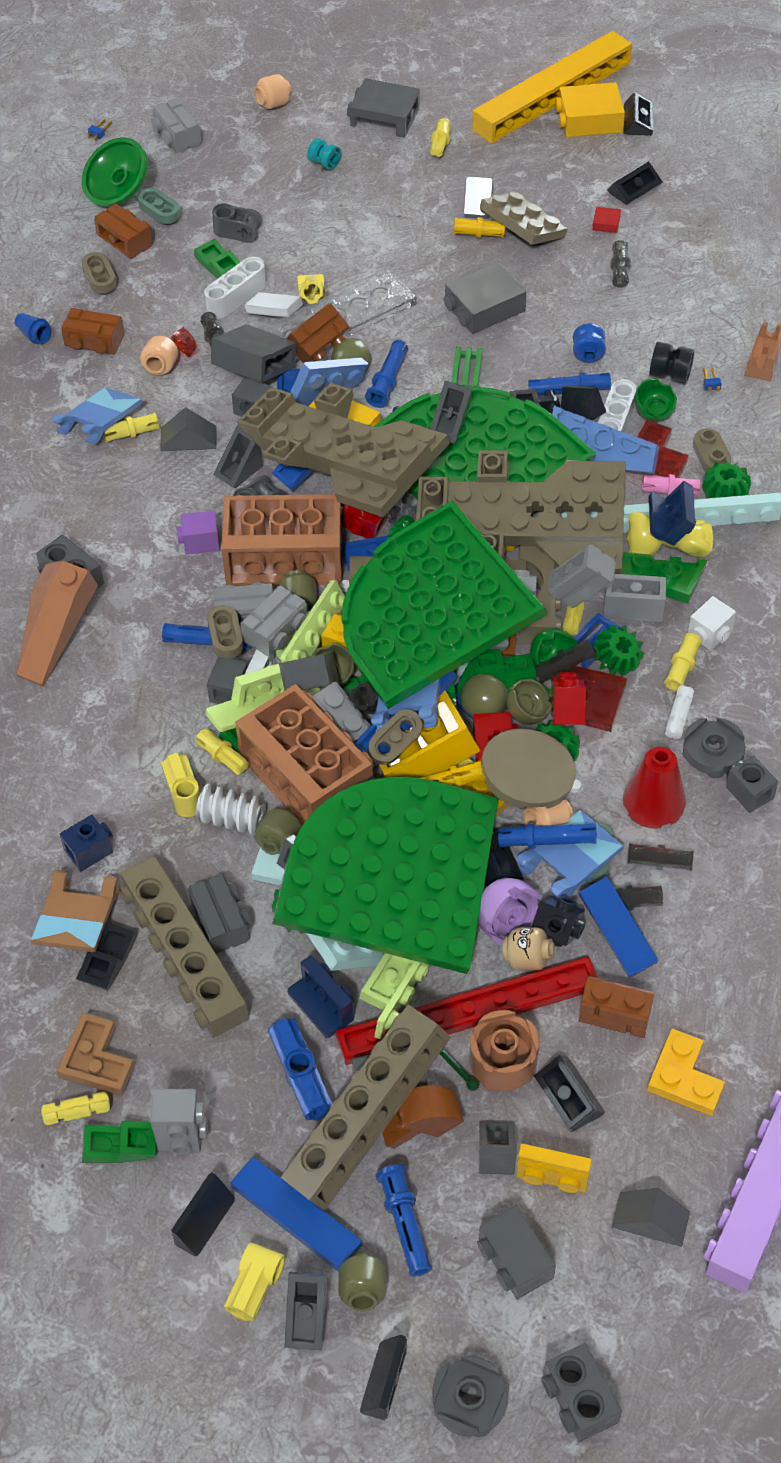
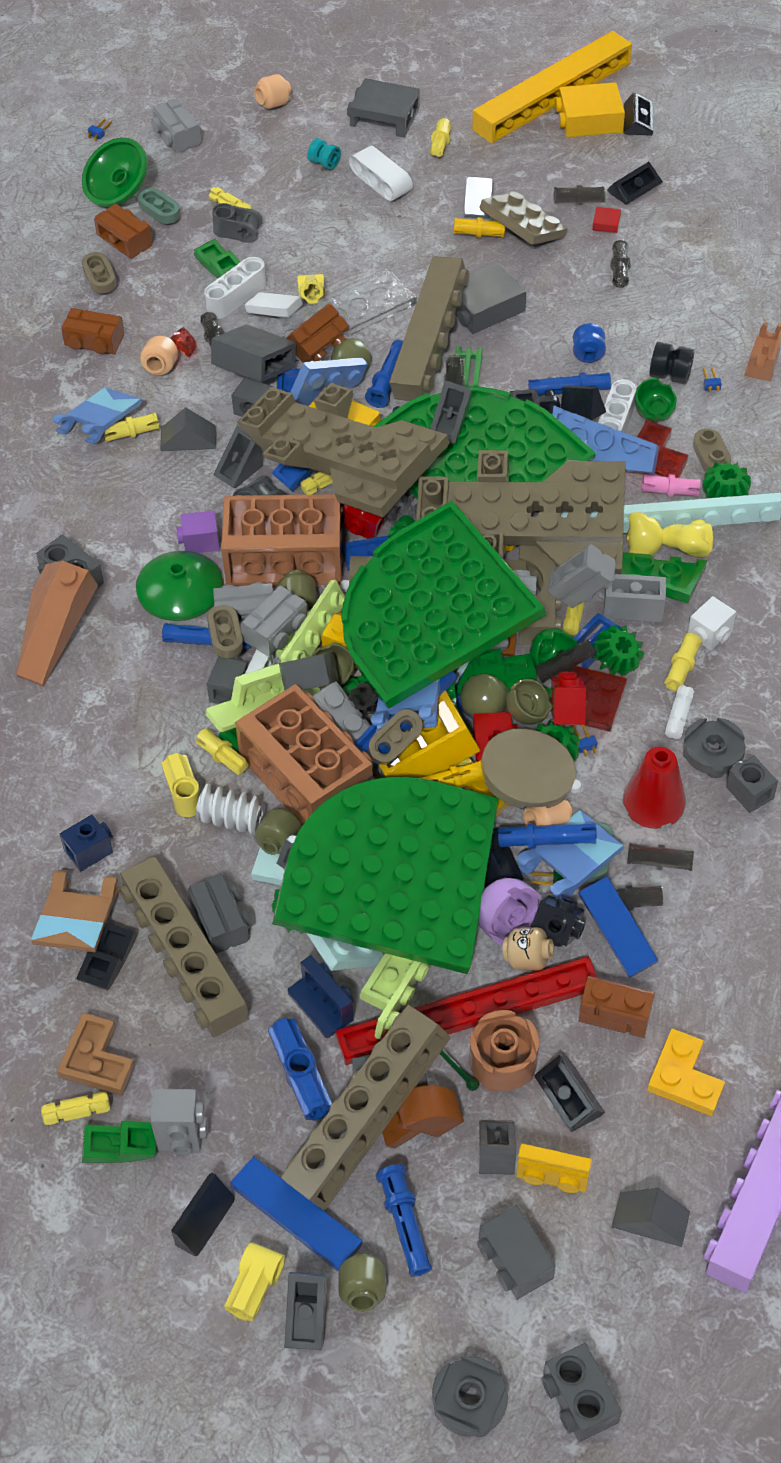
blue cone [14,313,51,344] -> none
black slope [360,1335,407,1421] -> none
dark blue bracket [648,481,696,546] -> none
none -> green dish [136,551,223,621]
none -> light yellow axle [208,187,252,217]
none -> light yellow axle [300,471,333,495]
none -> white beam [349,146,413,201]
none -> dark tan brick [389,256,469,401]
none -> clear smoke pin [443,354,465,386]
none -> pearl gold piece [530,870,564,885]
none -> clear smoke pin [553,185,605,205]
none -> blue piece [571,725,598,757]

